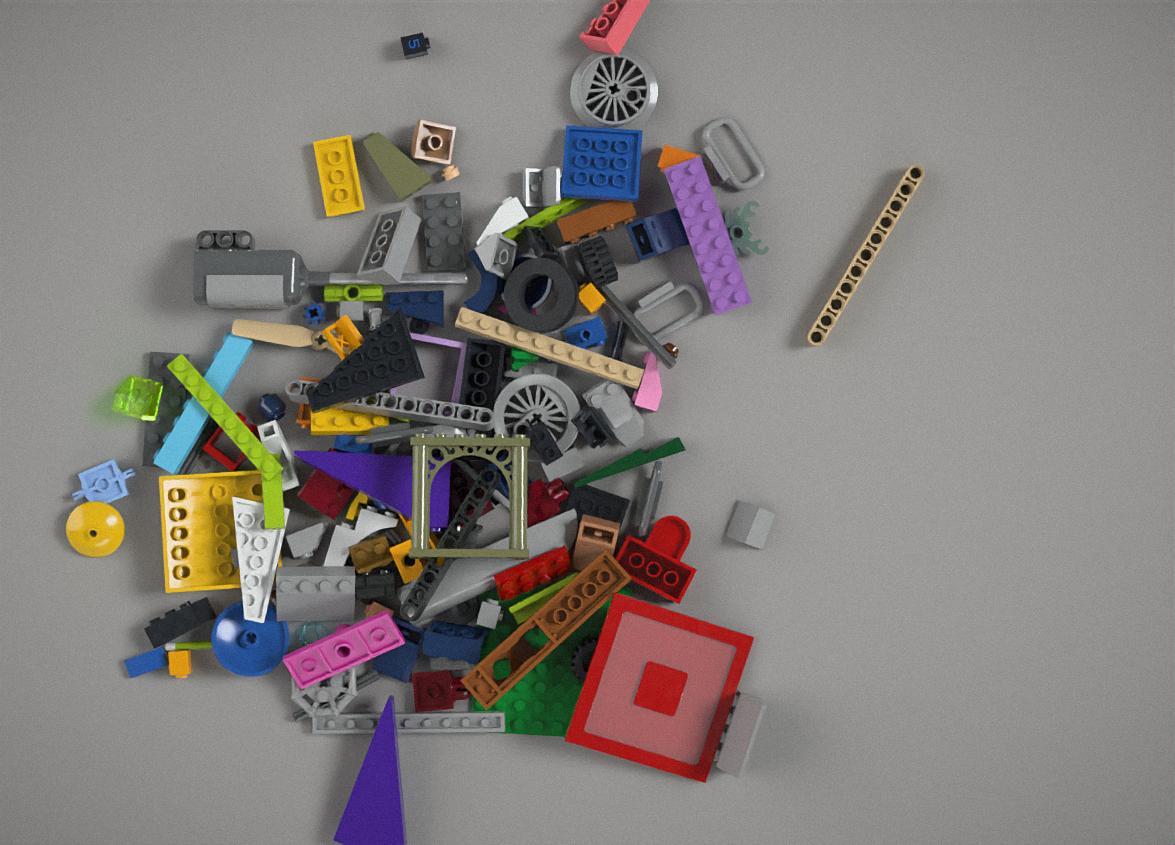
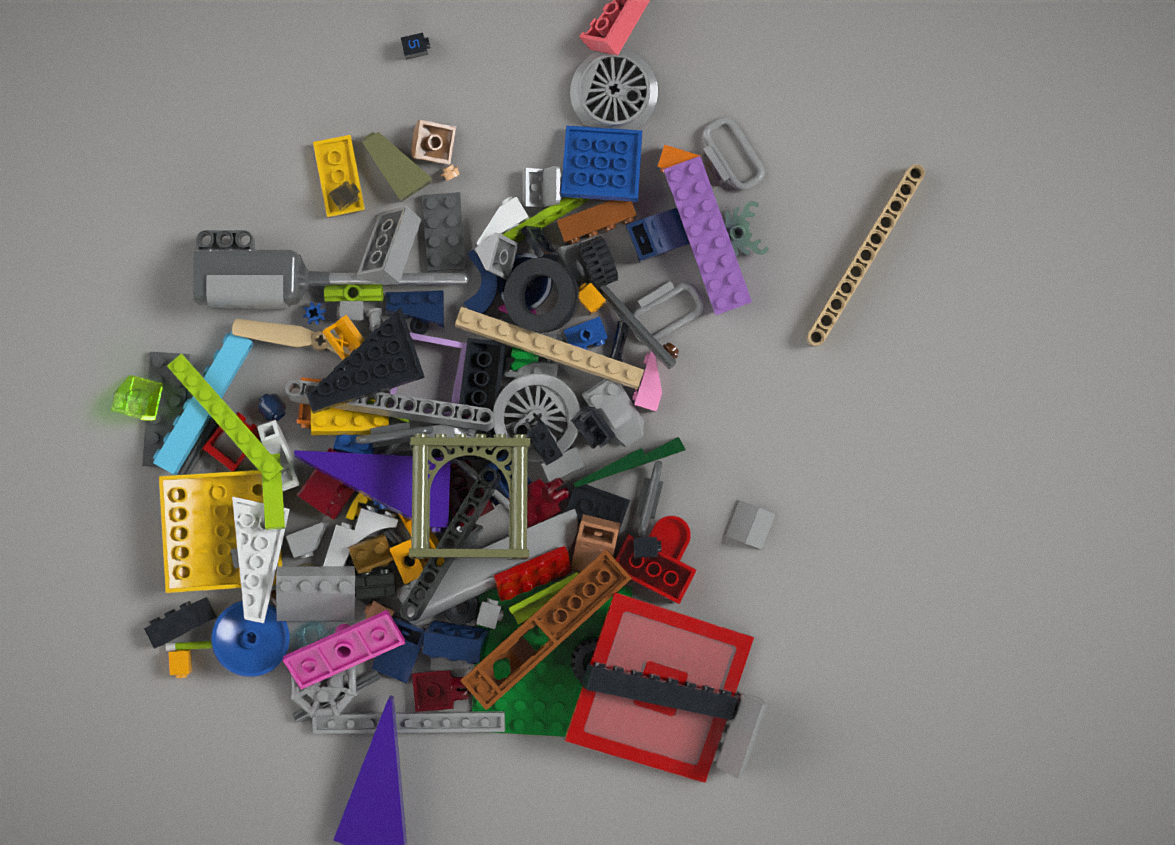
yellow dish [66,501,125,558] -> none
light blue plate [72,459,136,504] -> none
blue slope [124,647,169,678] -> none
none -> clear smoke brick [329,181,360,212]
none -> black brick [582,661,737,720]
none -> black brick [633,536,661,557]

